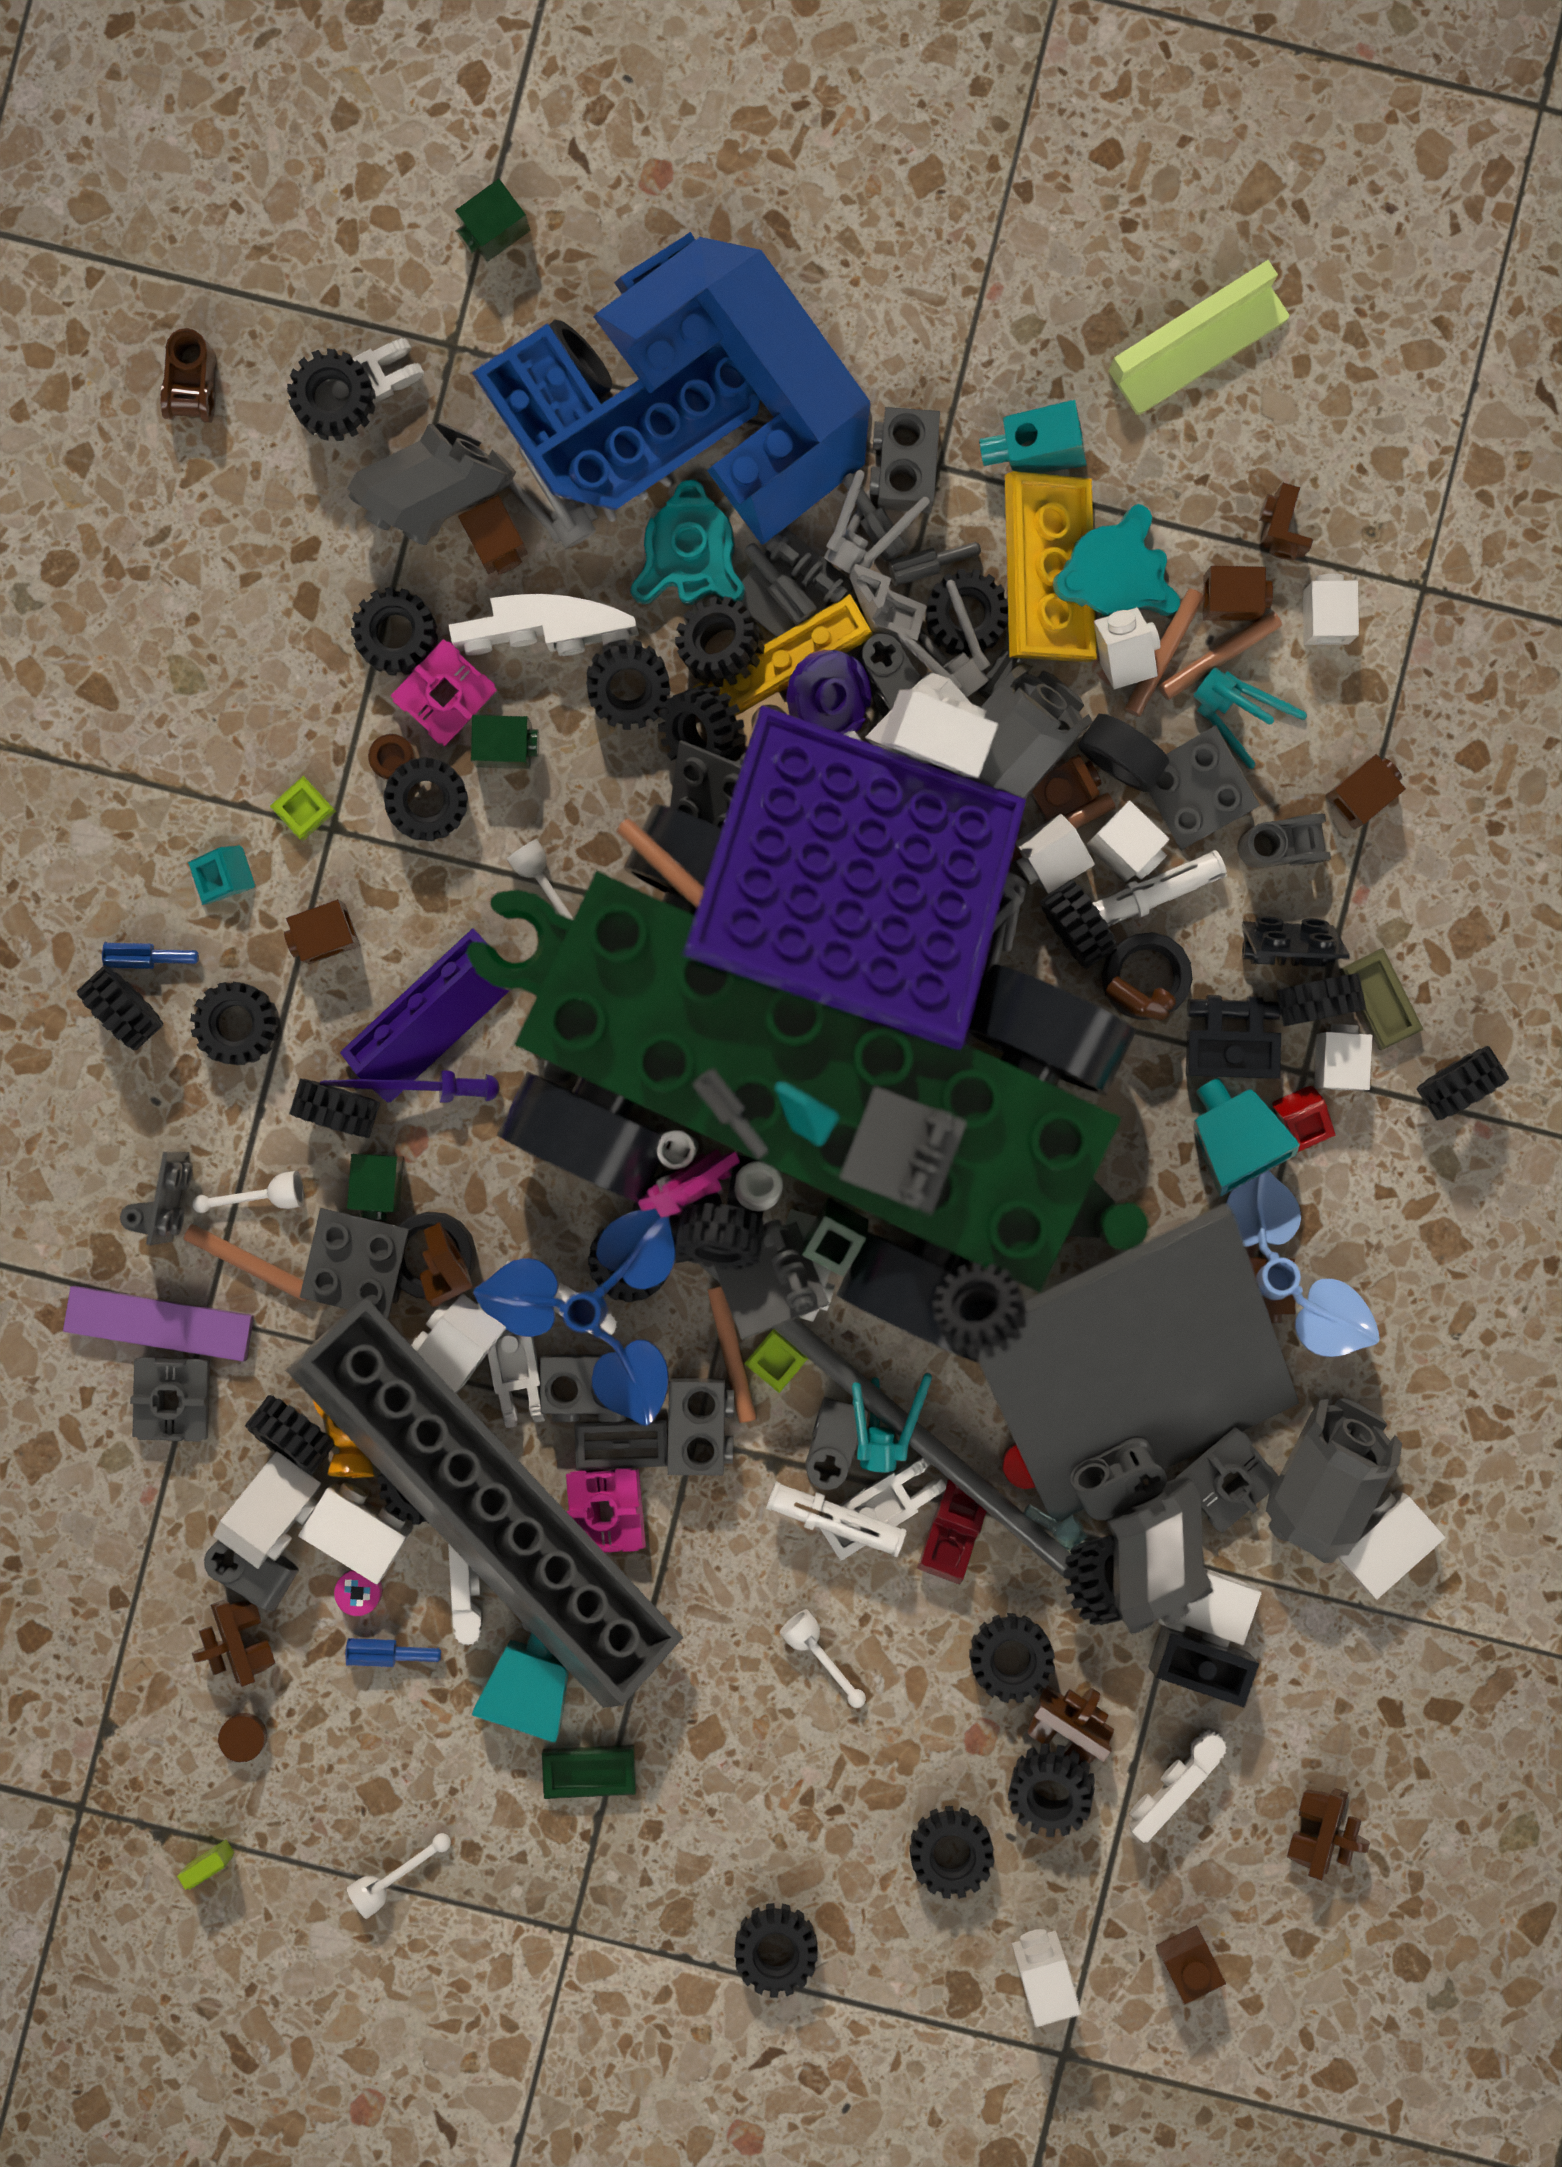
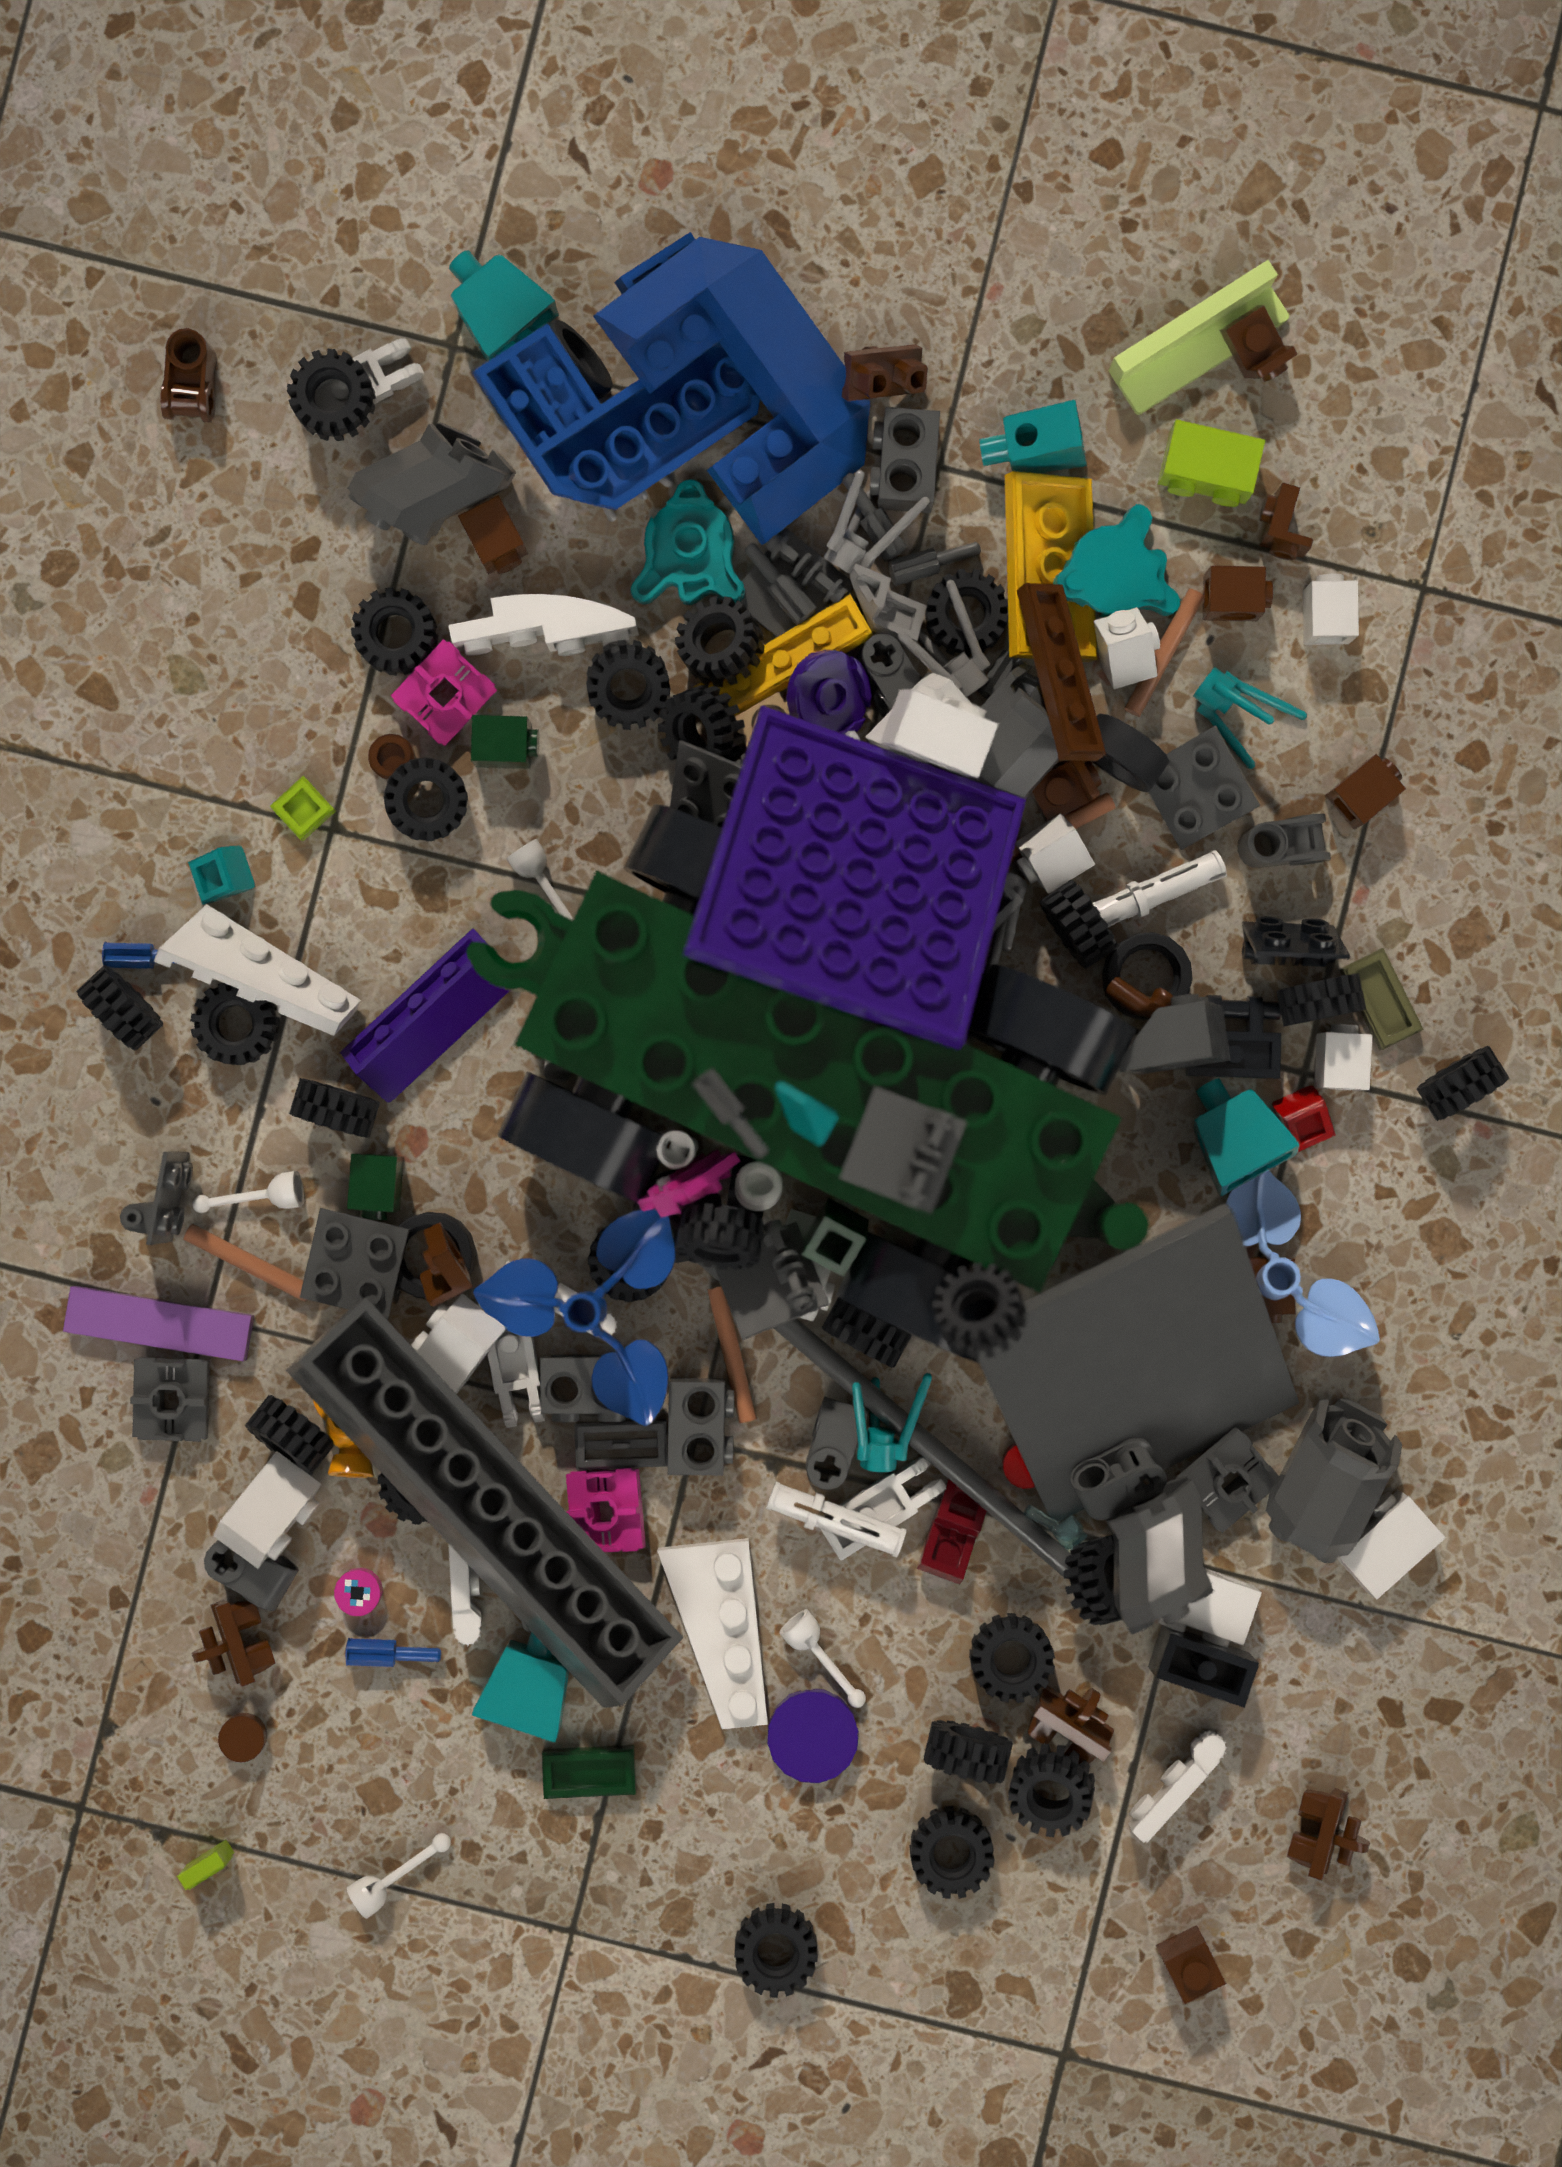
reddish brown brick [284,899,361,965] -> none
white brick [298,1482,412,1585] -> none
dark purple sword [320,1070,500,1103] -> none
dark green brick [455,178,531,262] -> none
light grey plant [509,447,598,549] -> none
nougat bar [617,818,703,908] -> none
lime tile [744,1329,808,1393] -> none
white brick [1012,1929,1081,2027] -> none
white brick [1086,800,1170,882] -> none
nougat bar [1158,611,1282,700] -> none
none -> white wing [154,904,361,1036]
none -> teal torso [449,250,559,362]
none -> white wing [657,1538,768,1729]
none -> dark purple tile [767,1689,859,1783]
none -> black tyre [822,1297,912,1368]
none -> reddish brown hips [842,344,928,401]
none -> black tyre [923,1720,1013,1784]
none -> reddish brown tile [1016,583,1106,761]
none -> dark grey slope [1119,994,1231,1075]
none -> lime brick [1157,419,1265,507]
none -> reddish brown bracket [1219,305,1297,382]

